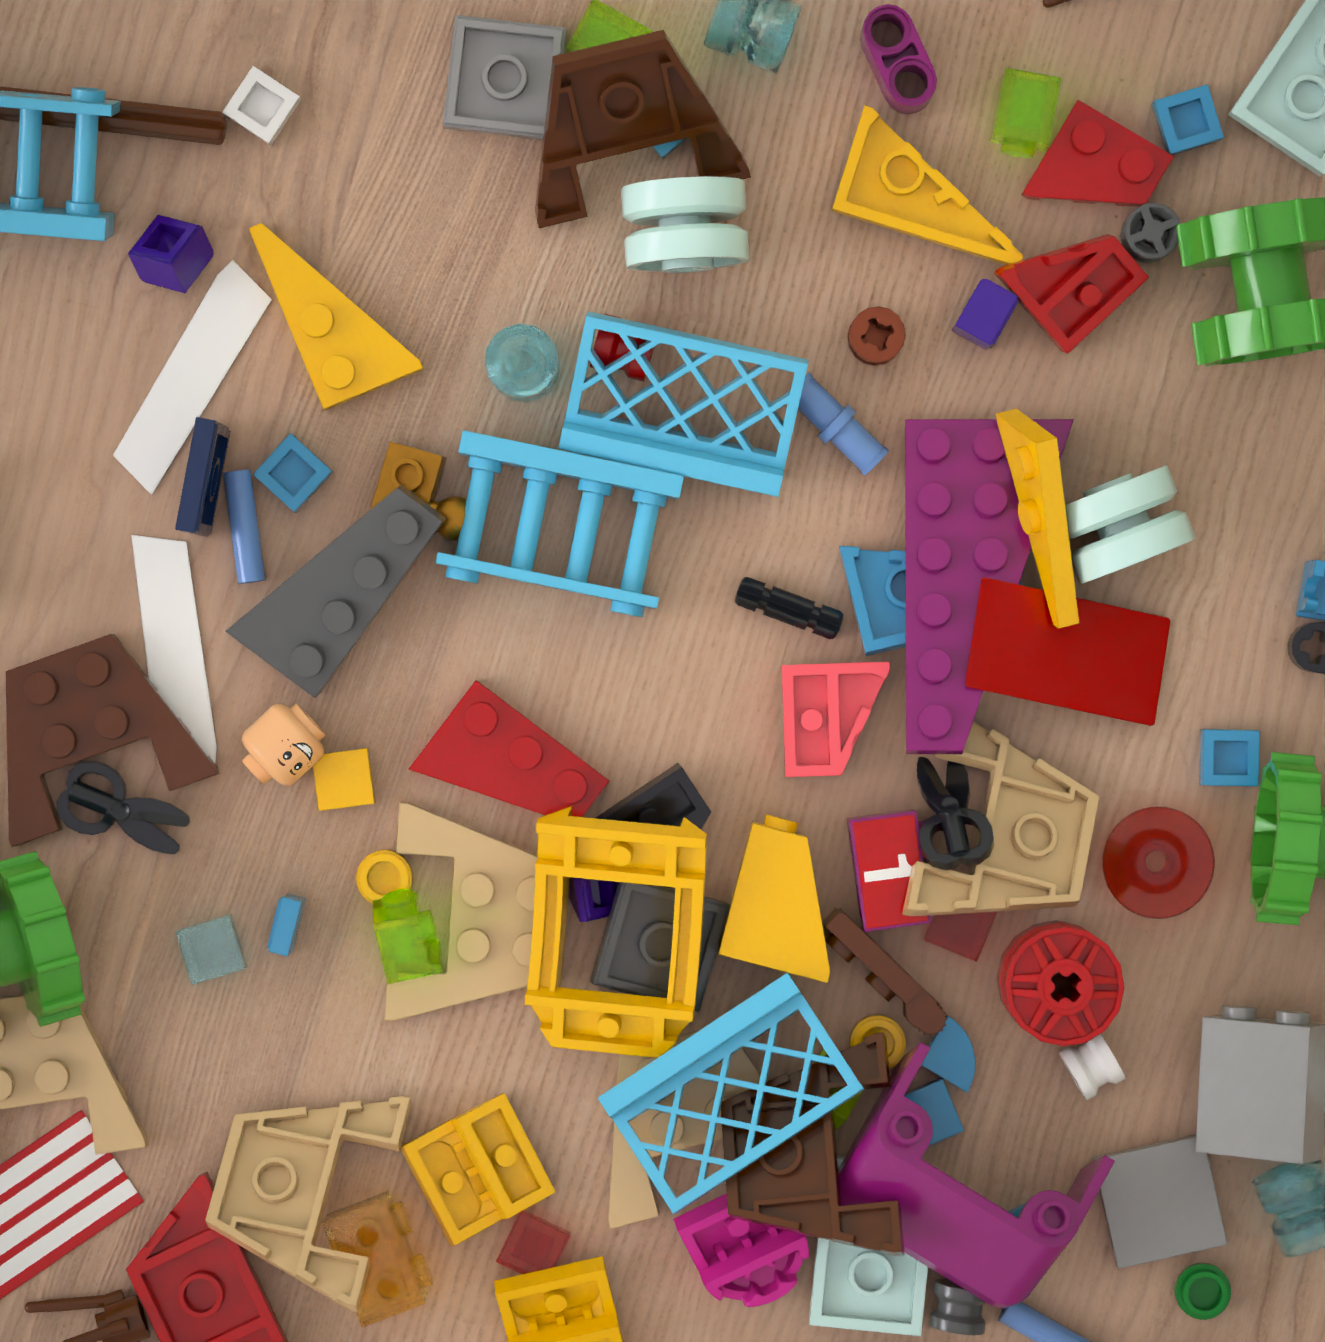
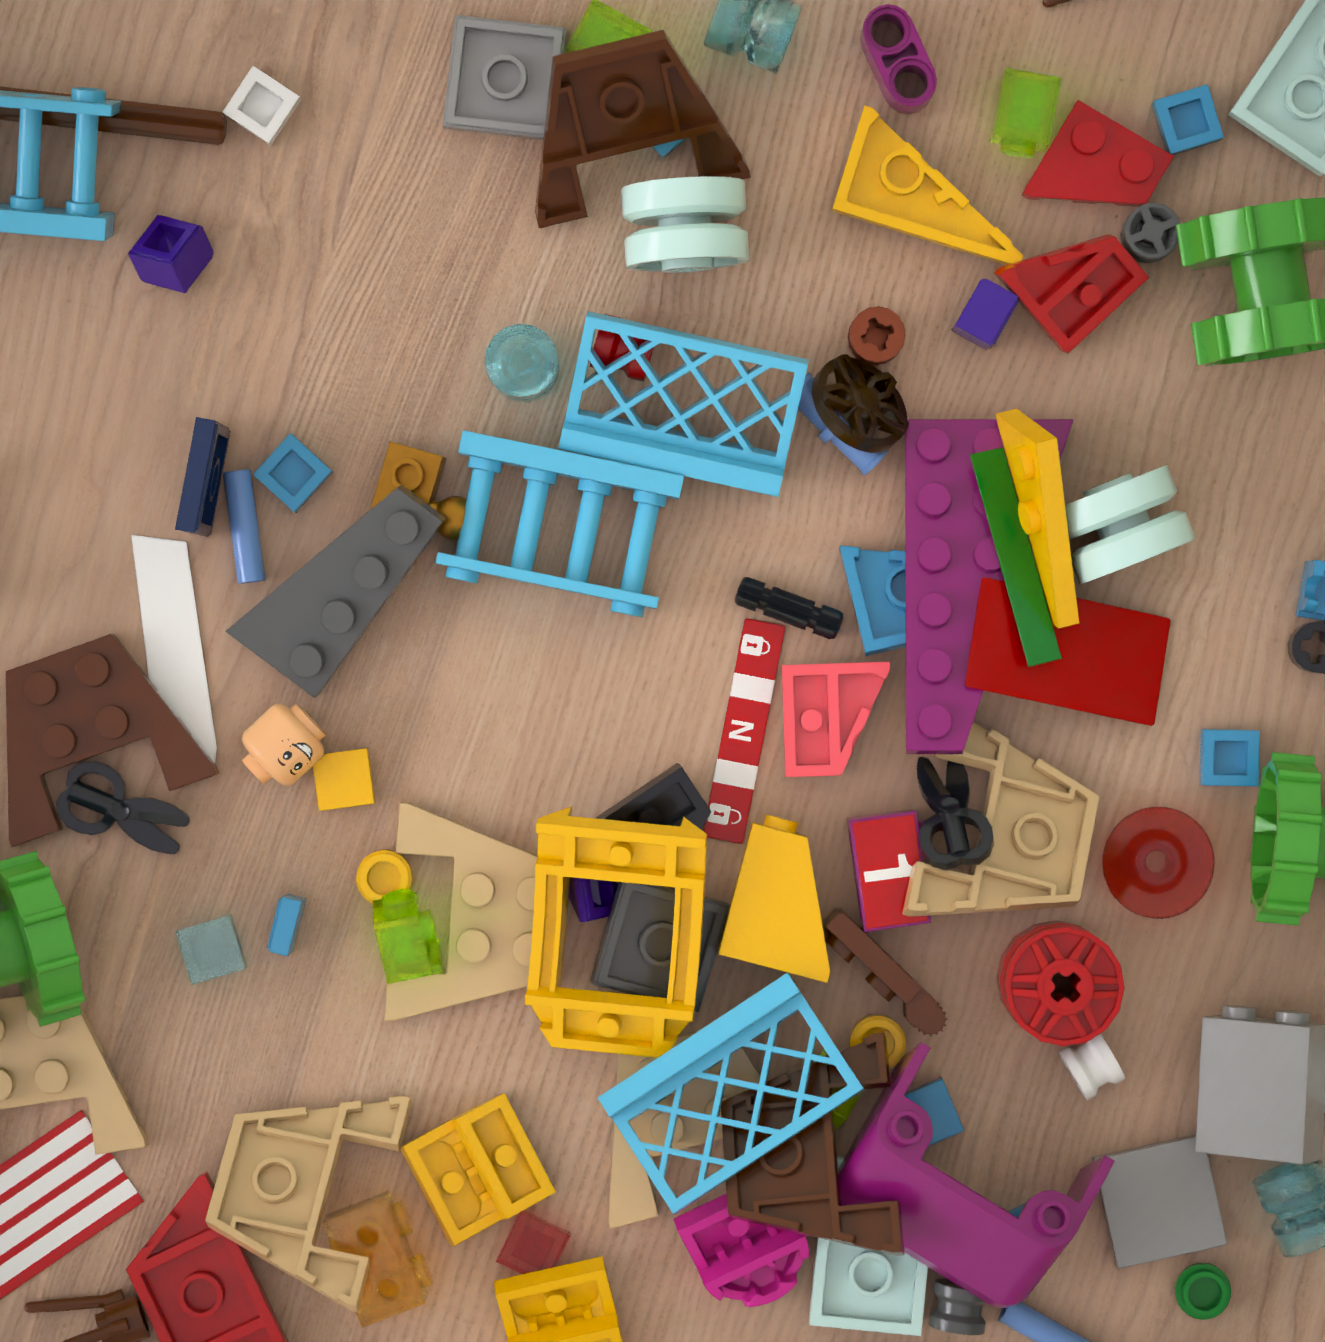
white sticker [113,260,272,495] -> none
yellow wing [249,223,424,411] -> none
red wing [409,680,610,817] -> none
dark azure tile [922,1015,975,1093] -> none
clear red tile [924,911,998,962] -> none
none -> red sticker [703,618,785,844]
none -> dark brown wheel [812,354,909,453]
none -> green sticker [969,447,1062,667]

